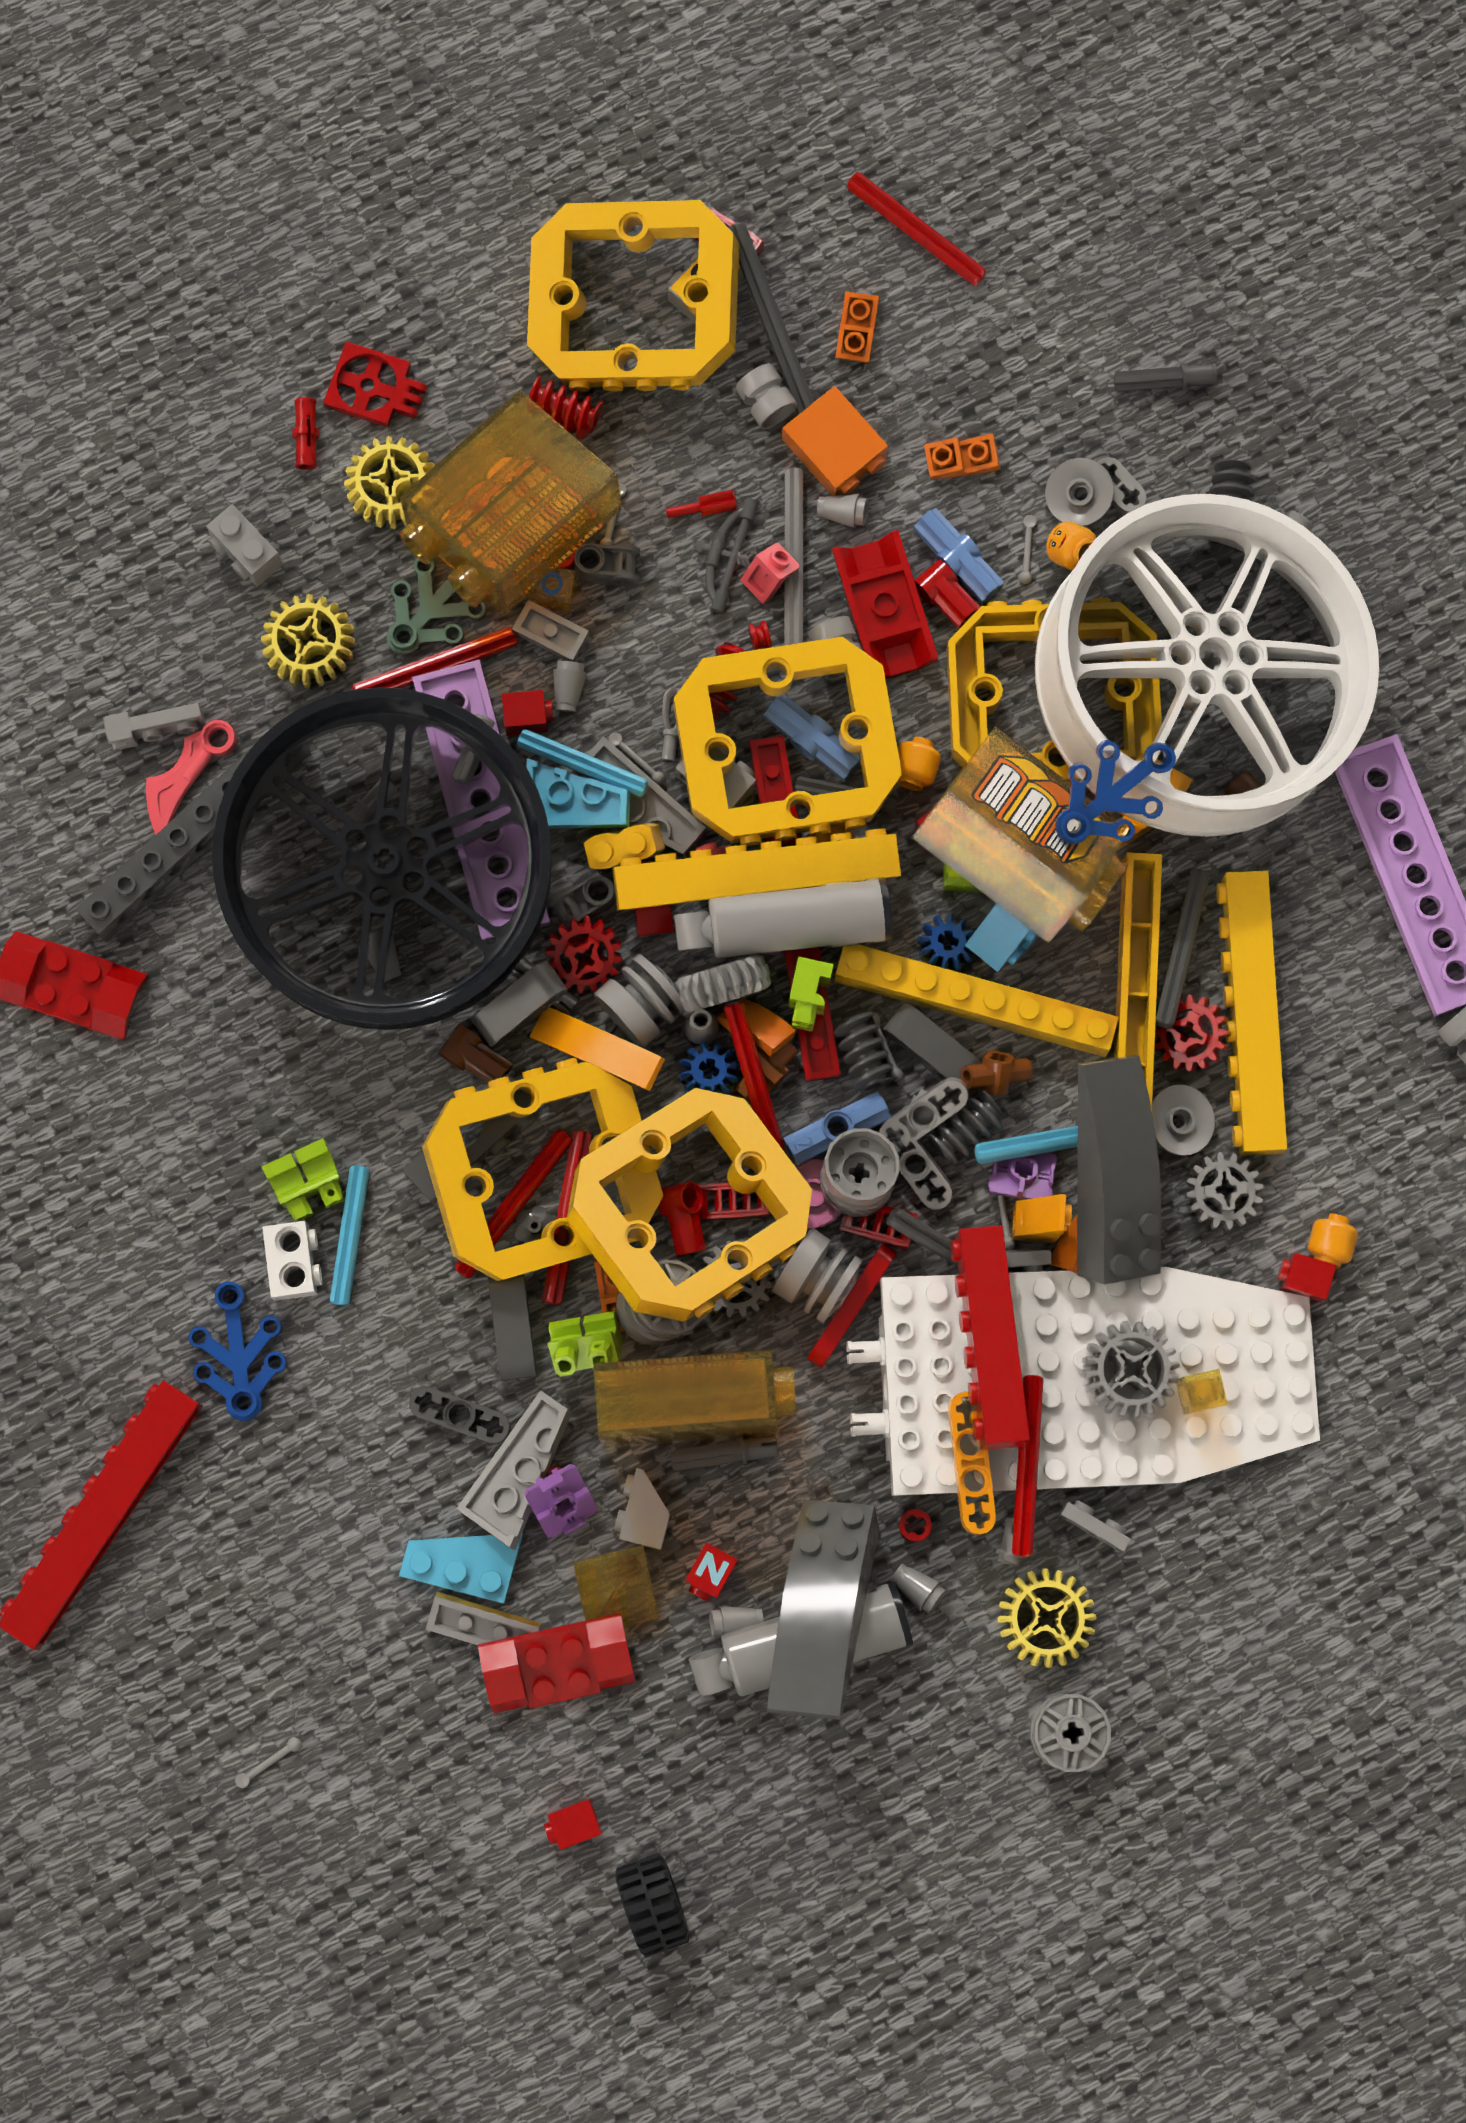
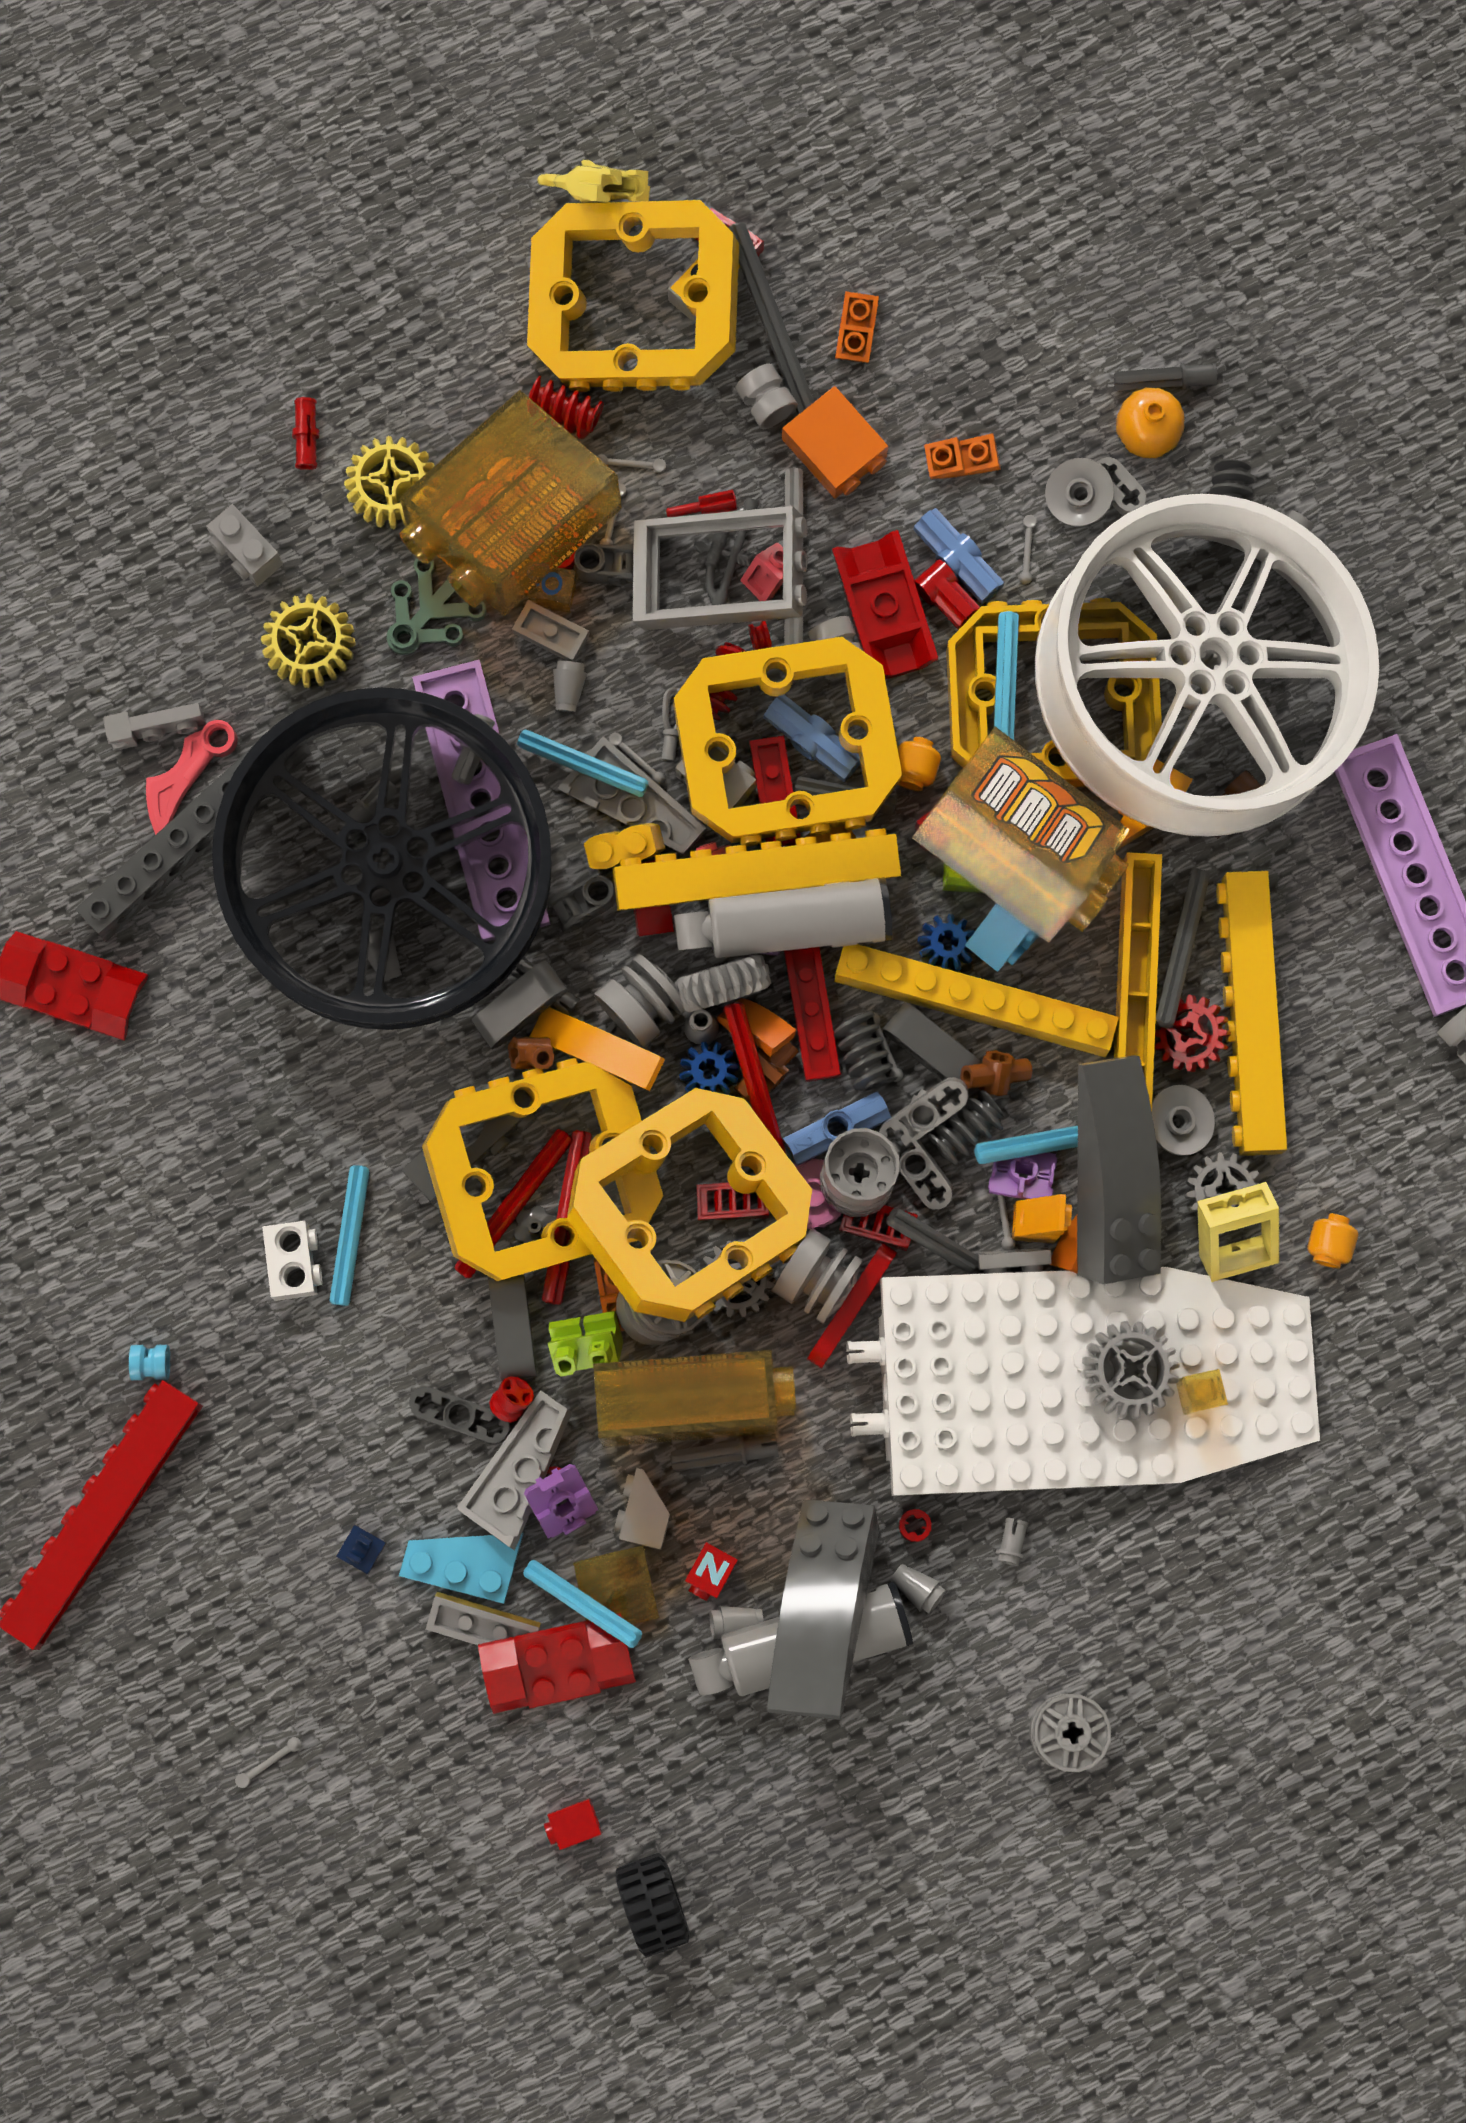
blue plant [188,1281,287,1421] -> none
lime hips [261,1138,344,1222] -> none
red piece [323,341,428,428] -> none
red axle [352,627,518,690] -> none
reddish brown piece [438,1024,513,1085] -> none
red brick [501,690,554,736] -> none
medium azure wing [526,758,630,829] -> none
red gear [545,915,622,993] -> none
red piece [657,1182,706,1256] -> none
lime hips [789,957,833,1031] -> none
light grey cone [817,494,869,528] -> none
red axle [847,172,986,286] -> none
light orange beam [948,1392,996,1535] -> none
red brick [950,1225,1030,1450] -> none
light yellow gear [997,1568,1096,1668] -> none
red axle [1012,1375,1044,1557] -> none
light orange head [1046,521,1096,571] -> none
blue plant [1055,740,1176,844] -> none
light grey plate [1058,1500,1131,1553] -> none
red brick [1277,1253,1336,1303] -> none
none -> medium azure wheel [129,1345,170,1381]
none -> dark blue tile [336,1525,386,1575]
none -> red wheel [489,1376,534,1422]
none -> dark orange axle [508,1037,554,1069]
none -> medium azure axle [523,1560,642,1648]
none -> light yellow animal [537,160,650,203]
none -> light grey hinge [595,454,666,473]
none -> light grey door [633,506,807,630]
none -> medium azure axle [993,611,1019,747]
none -> light orange cylinder [1116,387,1185,458]
none -> light yellow window [1197,1182,1279,1282]

